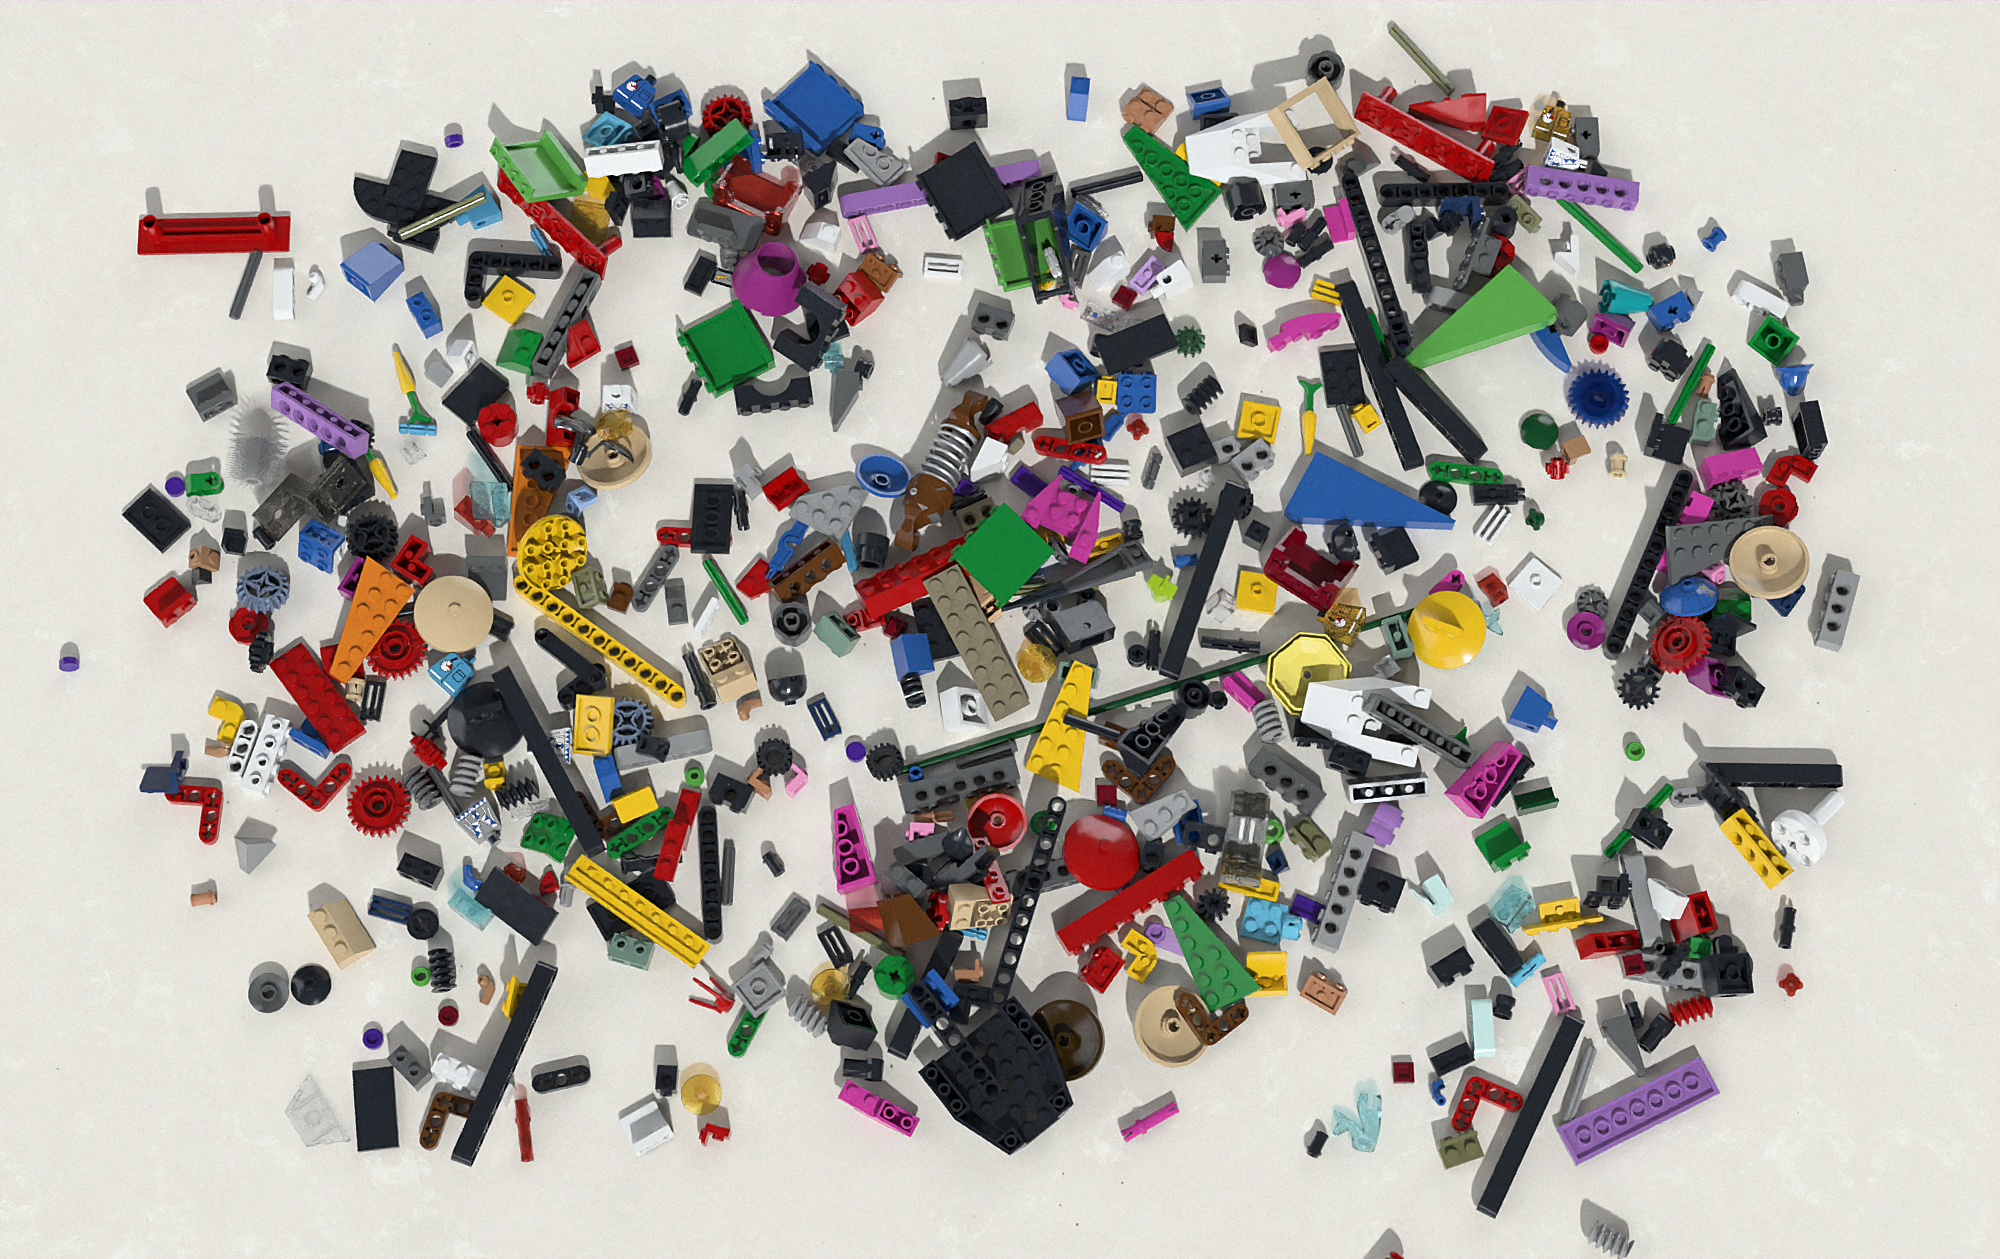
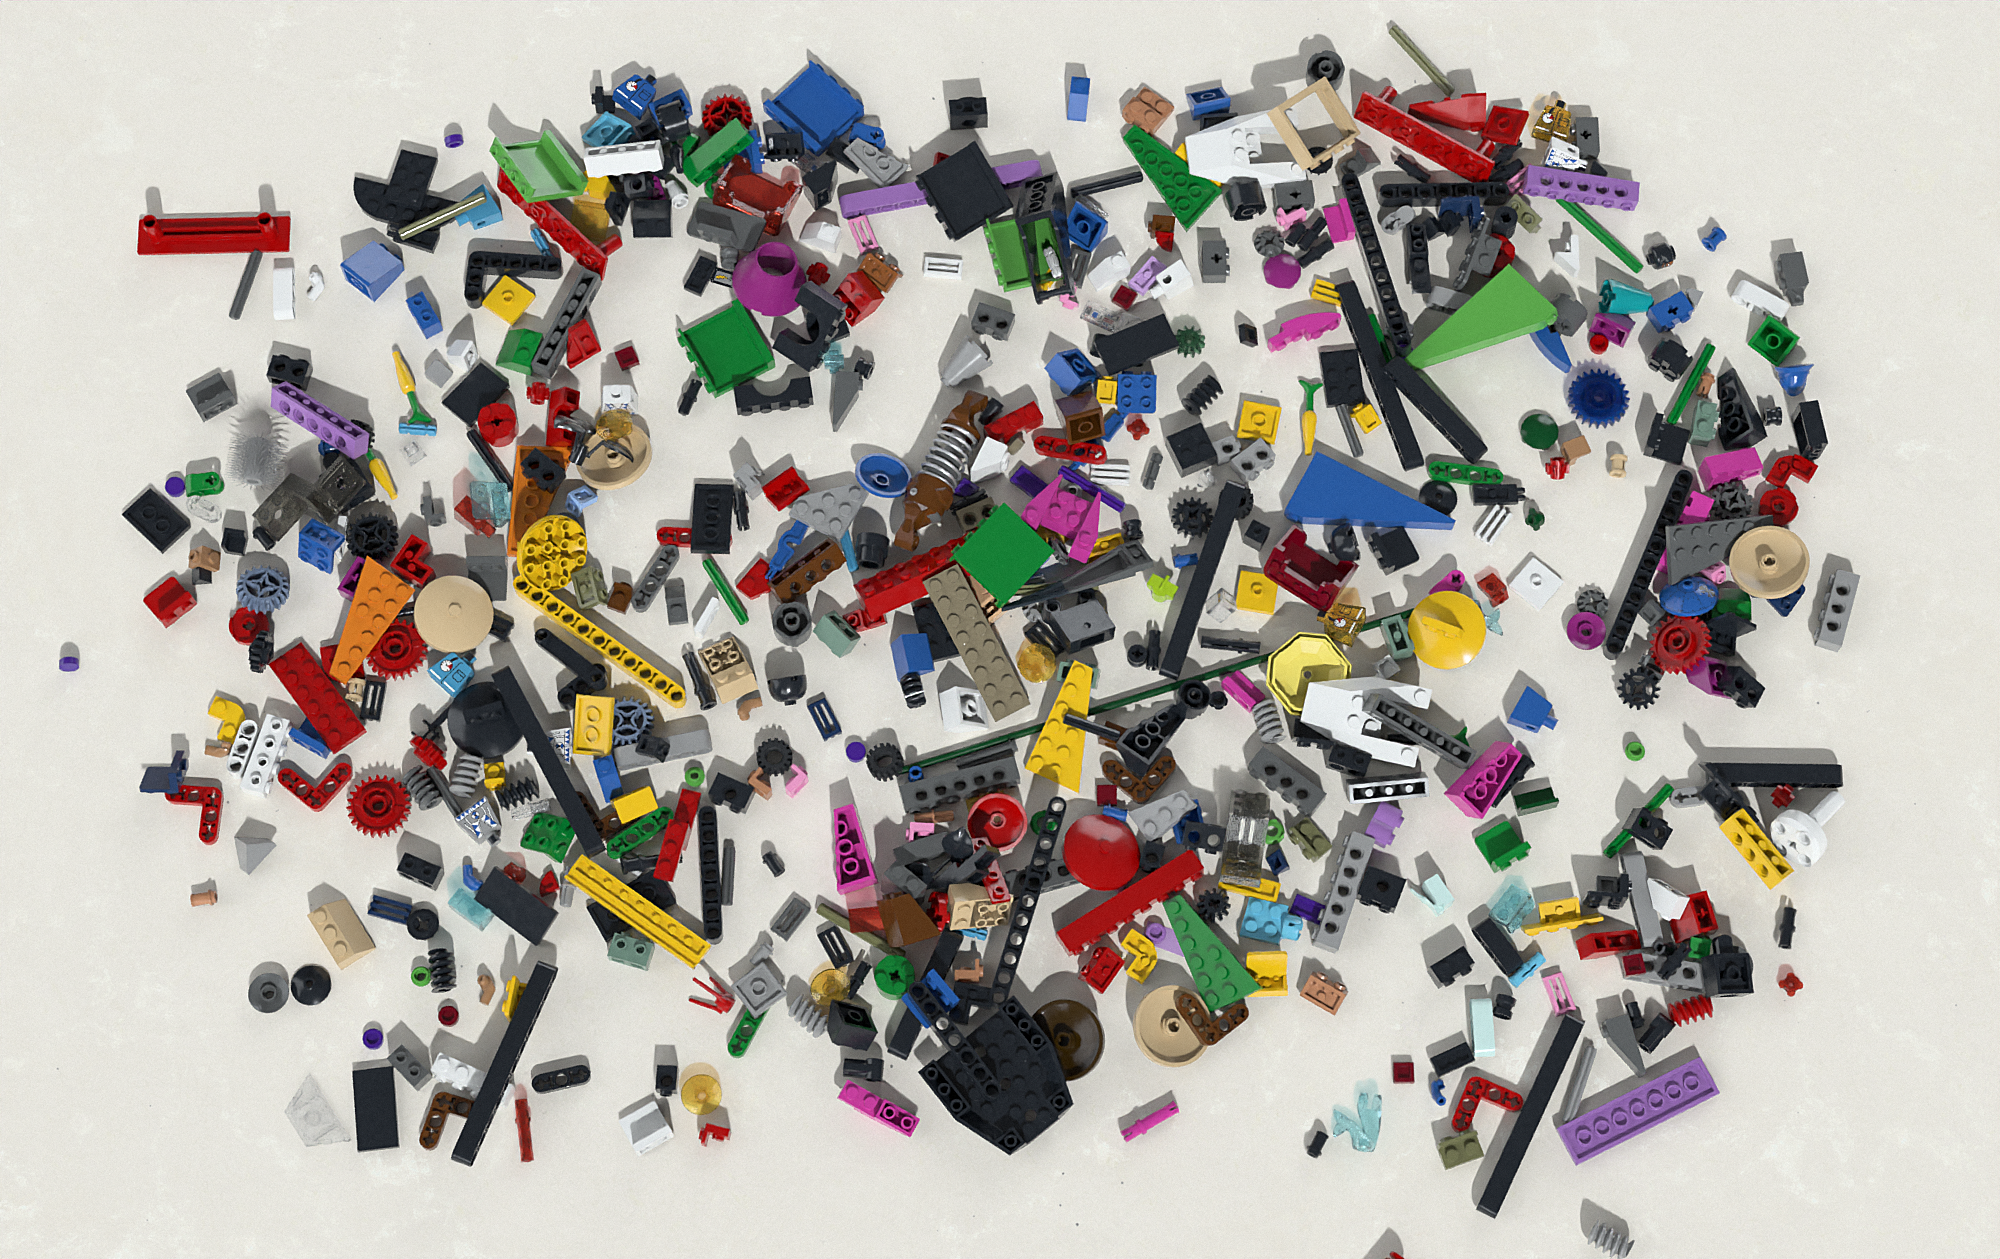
dark red tile [883,616,909,640] -> none
none -> red gear [1770,784,1795,809]

